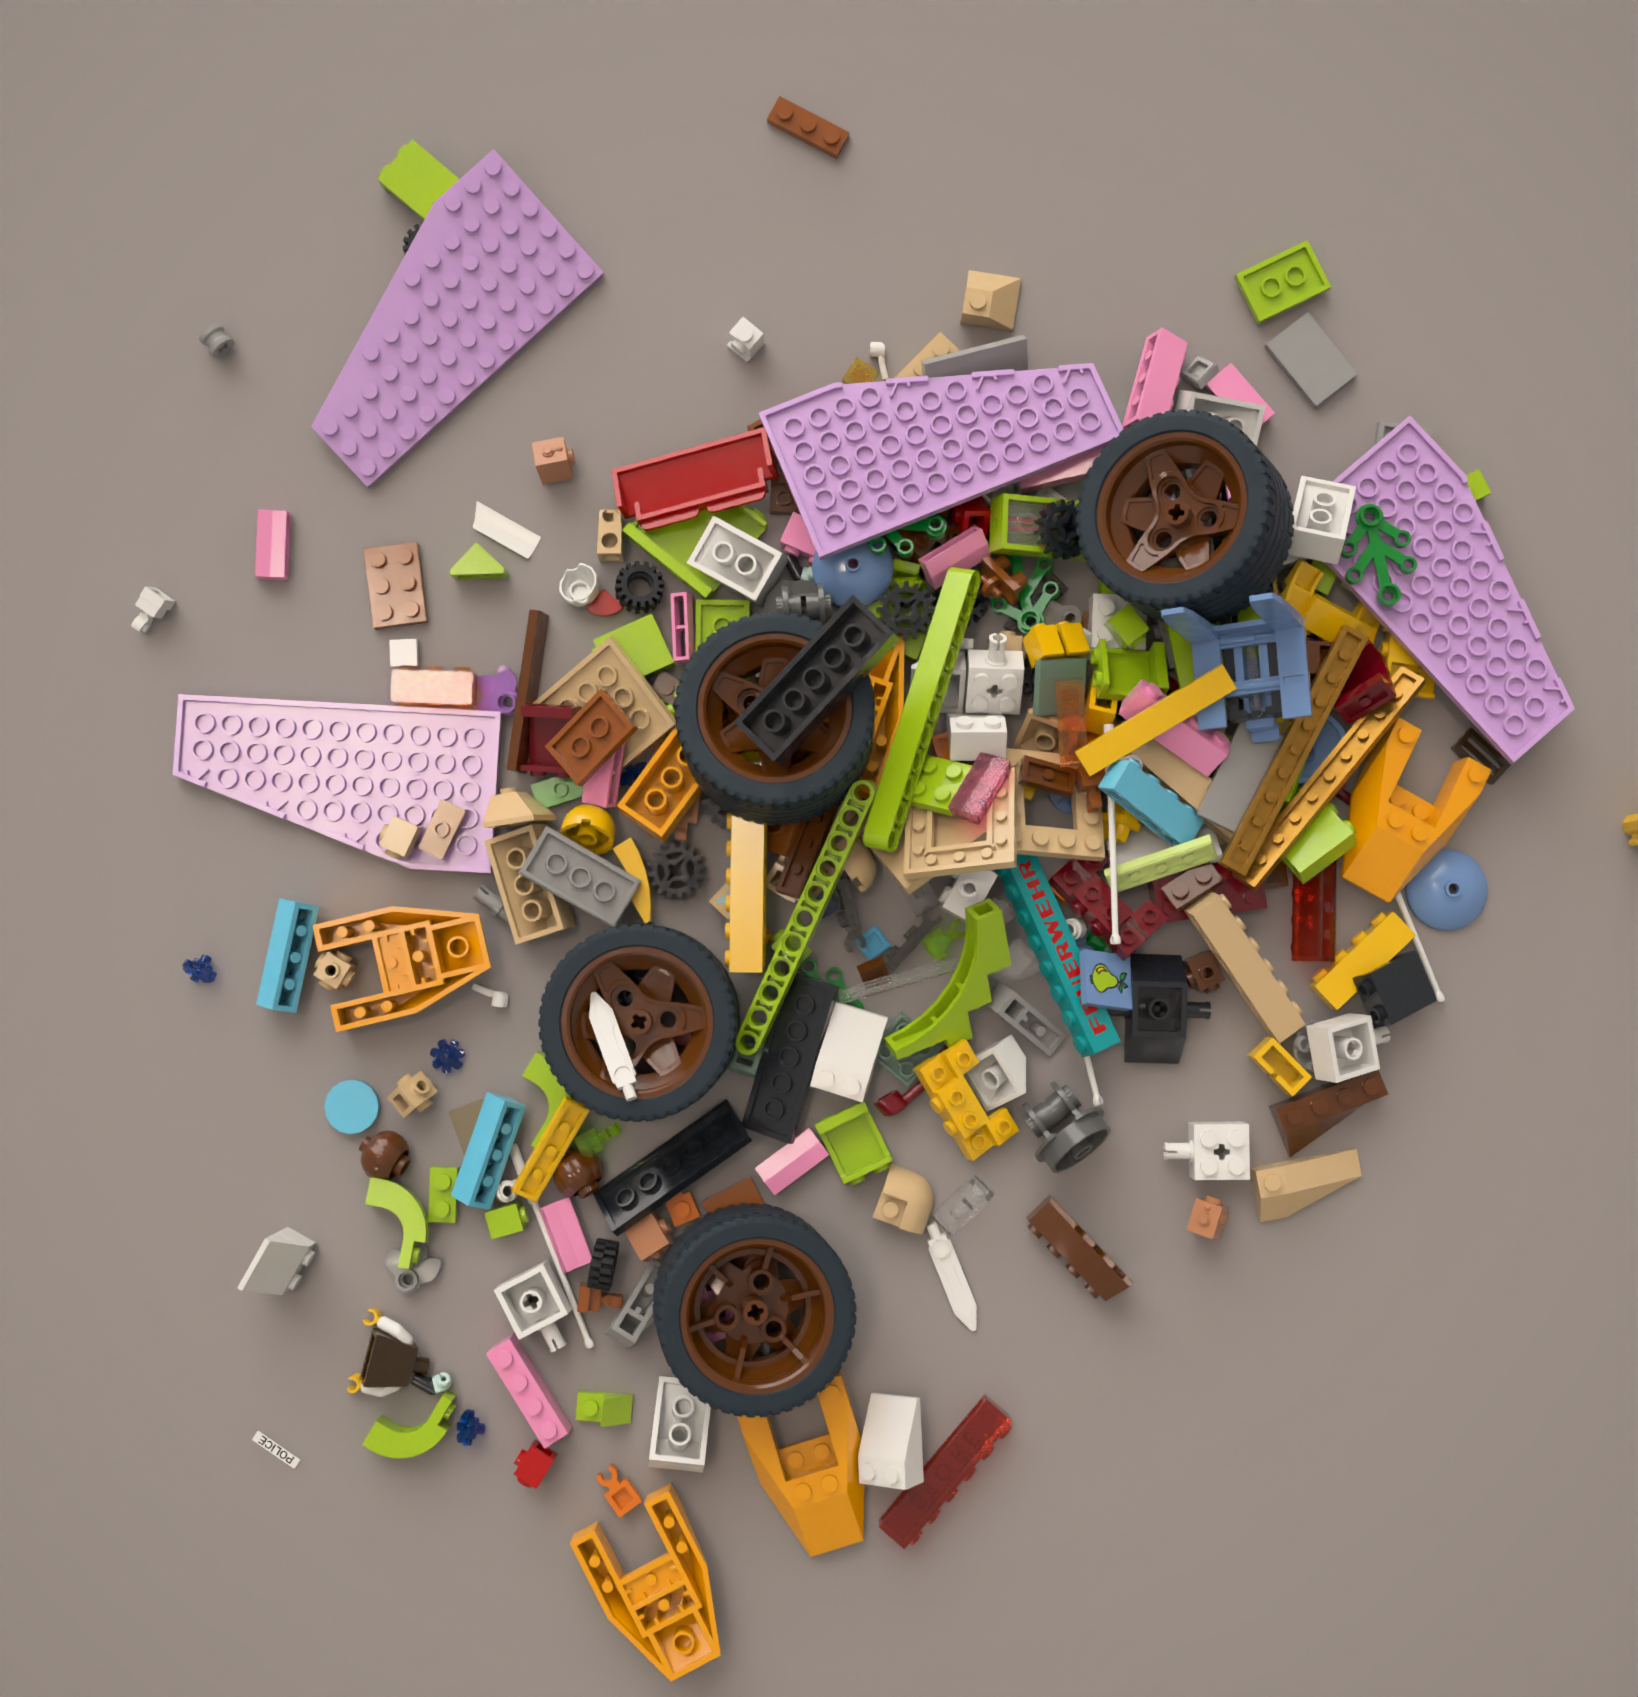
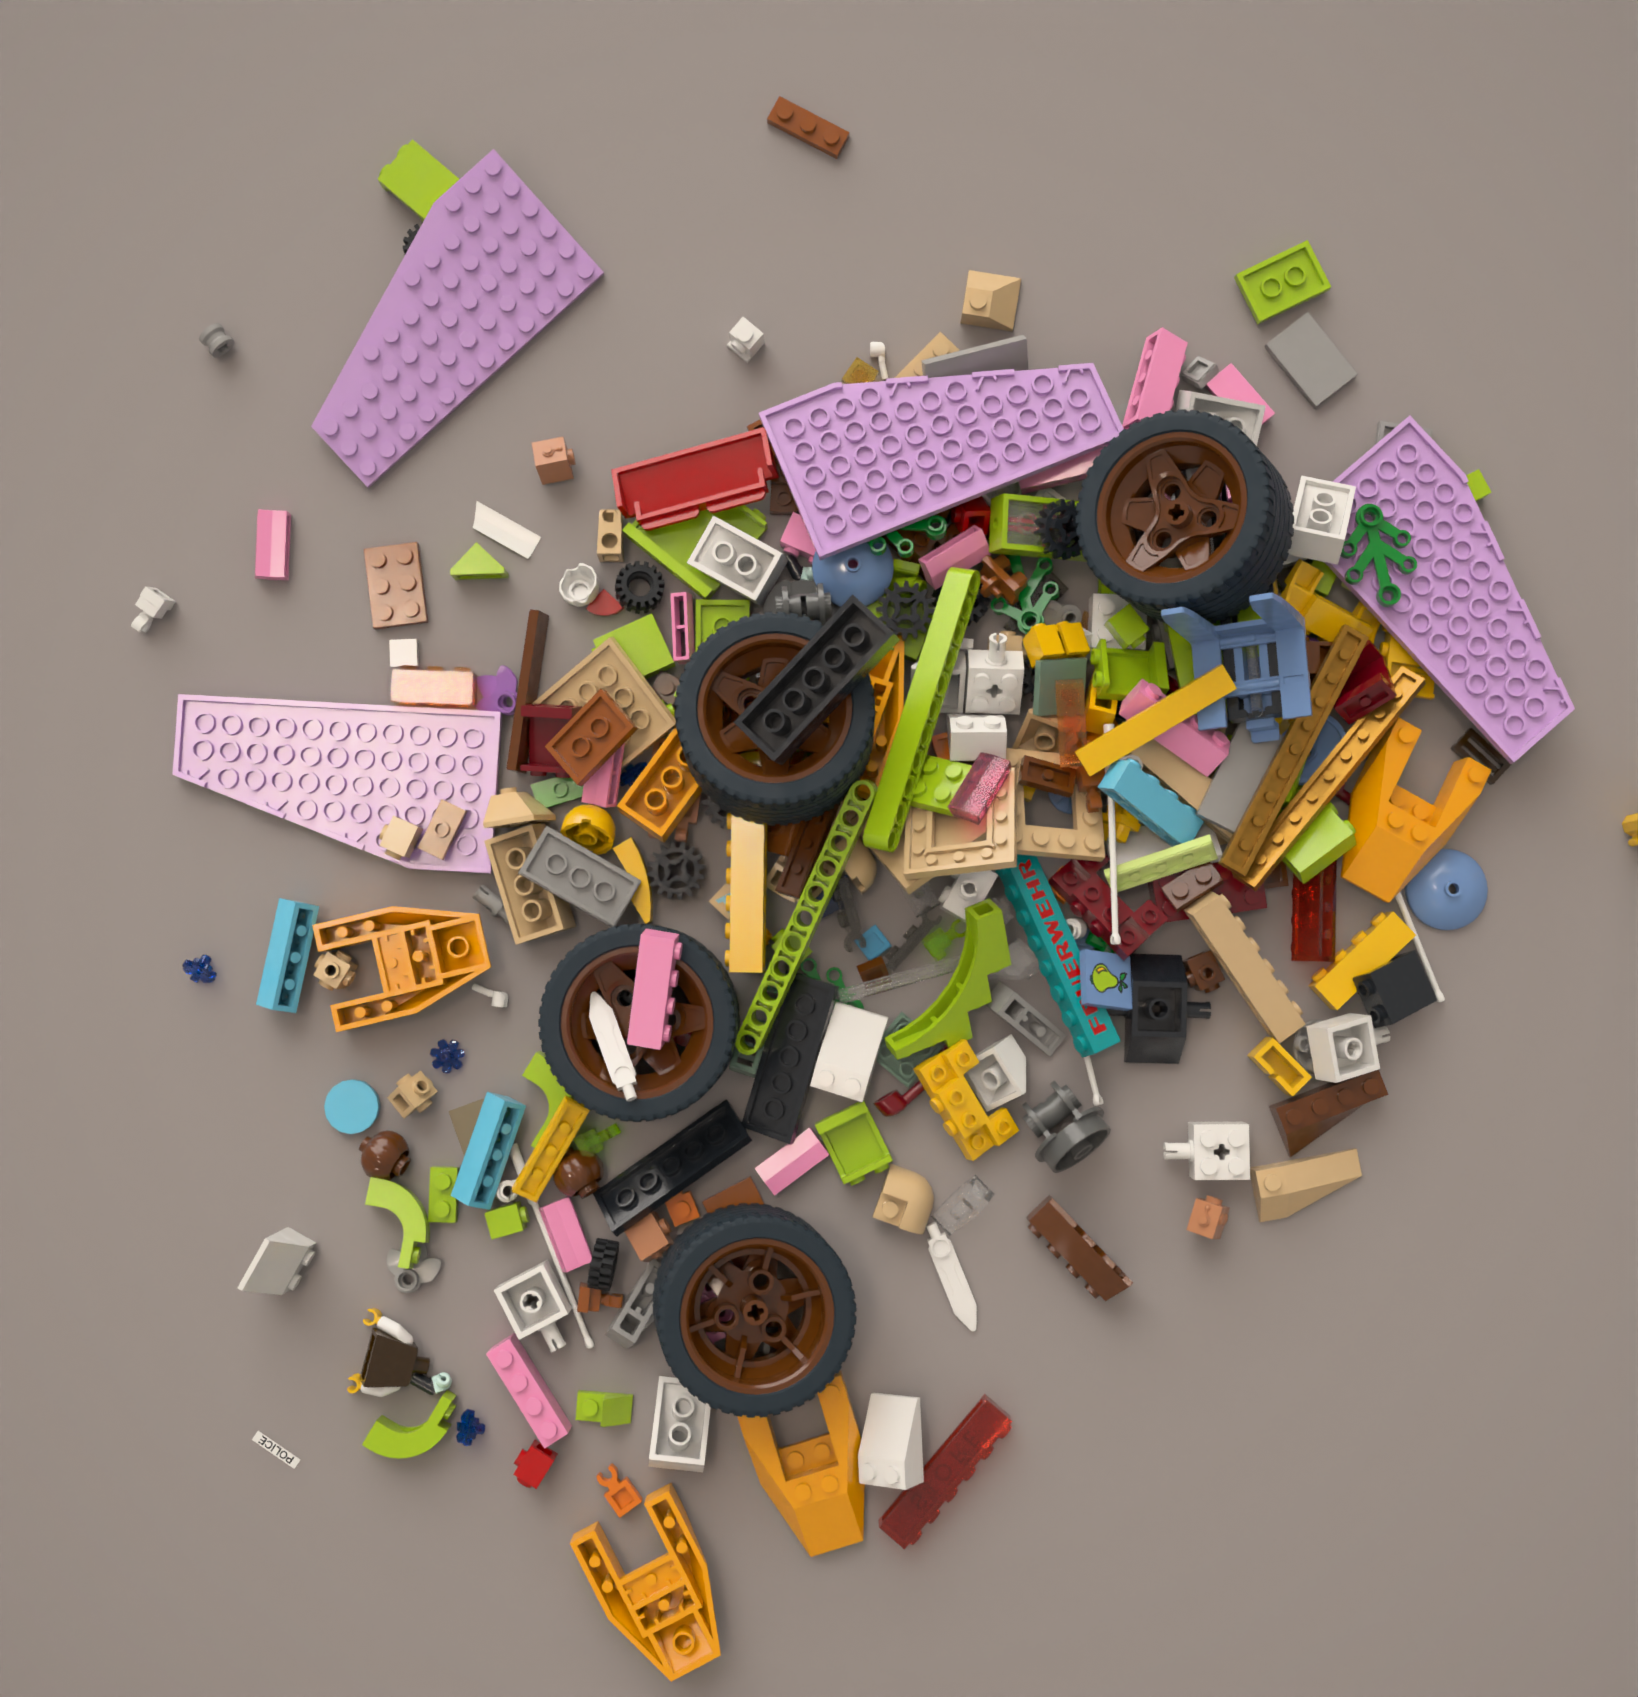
none -> bright pink brick [627,929,683,1050]

